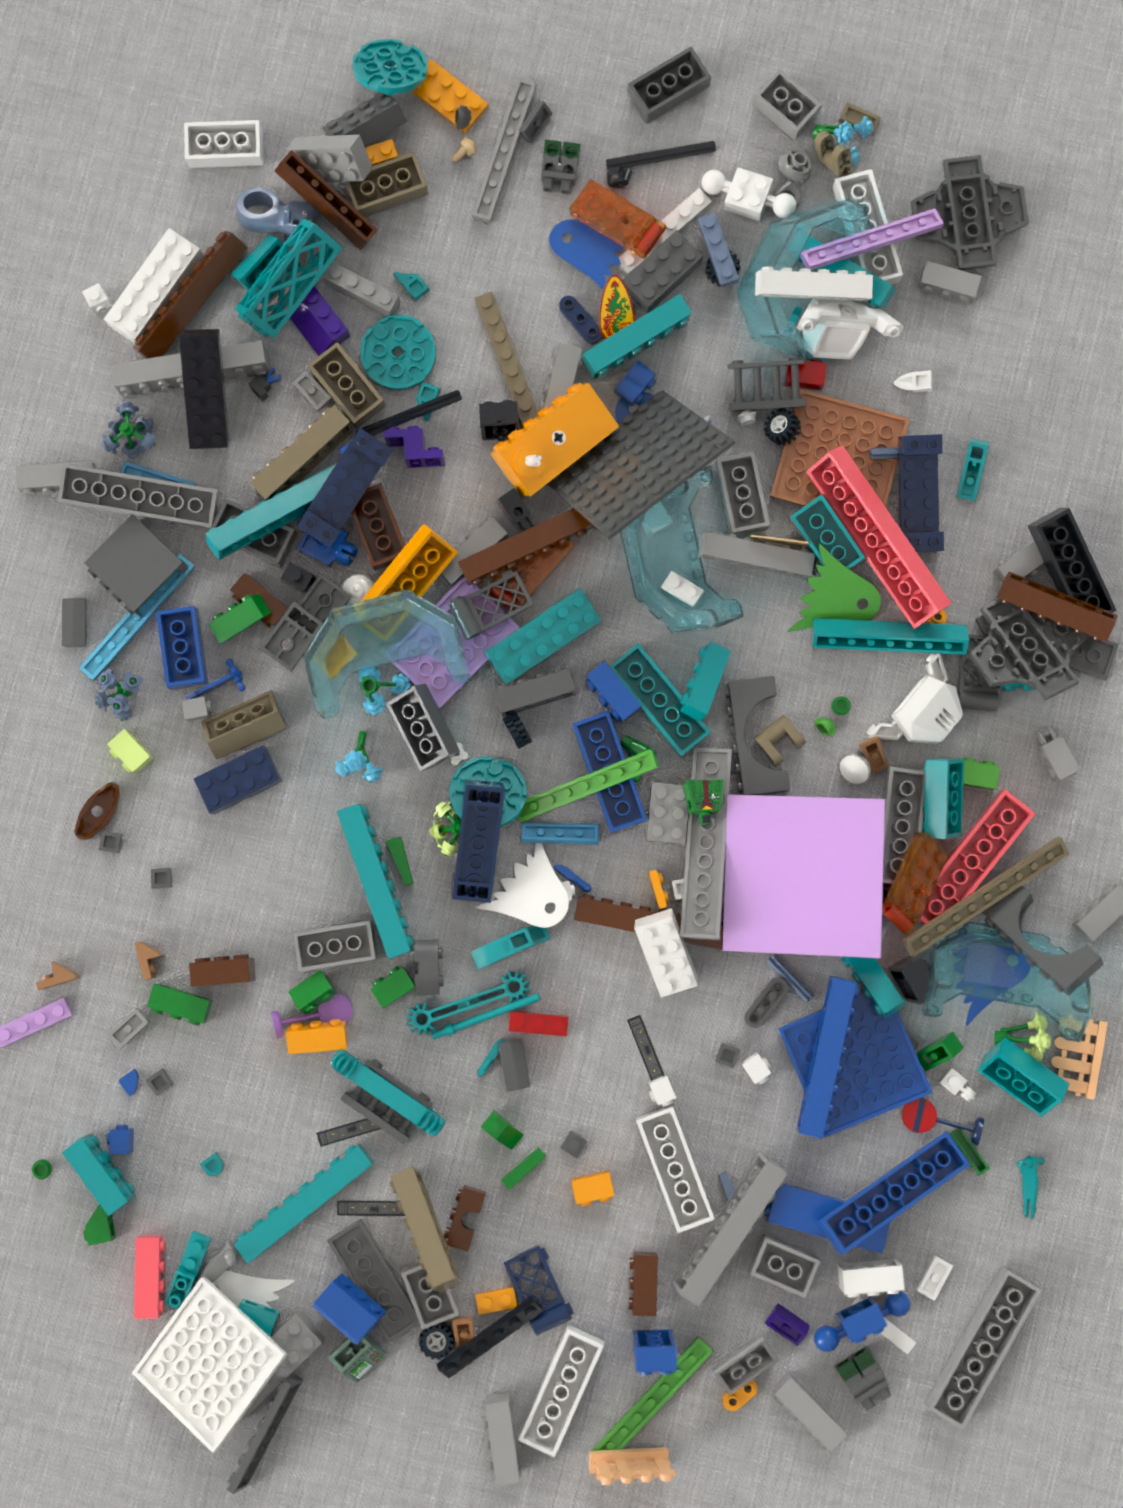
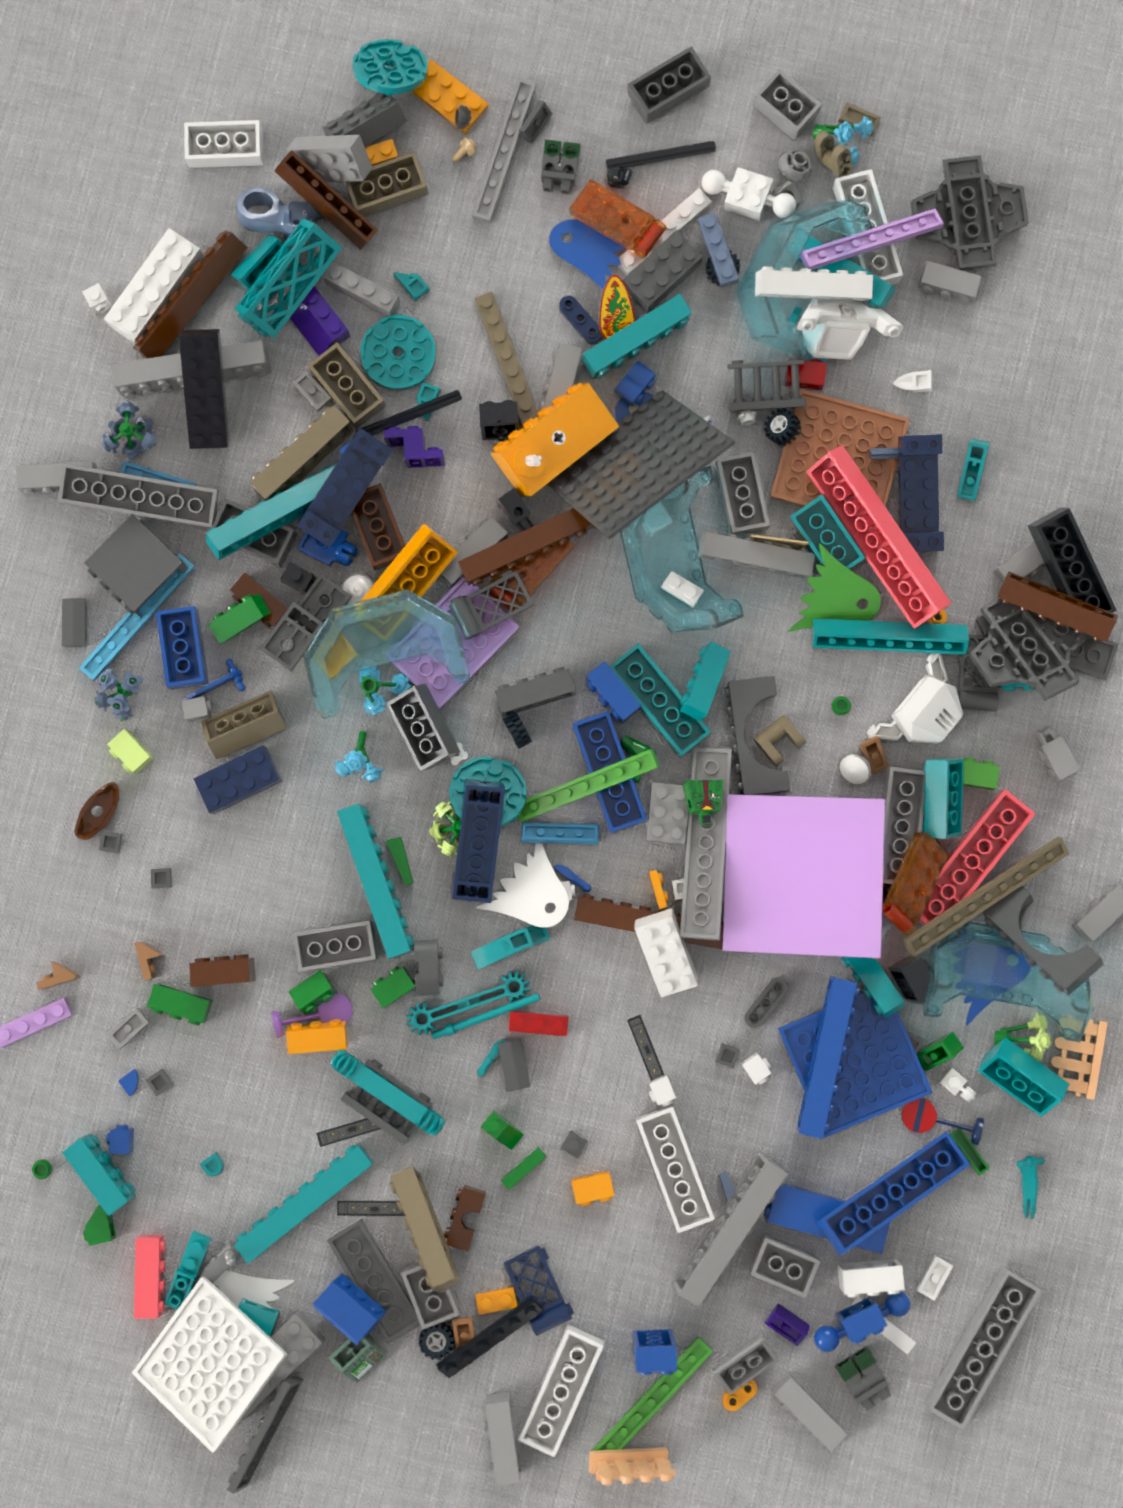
pearl dark grey piece [248,368,282,402] -> none
teal brick [483,588,602,684] -> none
reddish brown brick [629,1252,658,1316] -> none
sand blue axle [767,955,813,1002] -> none
bright green piece [814,717,836,737] -> none

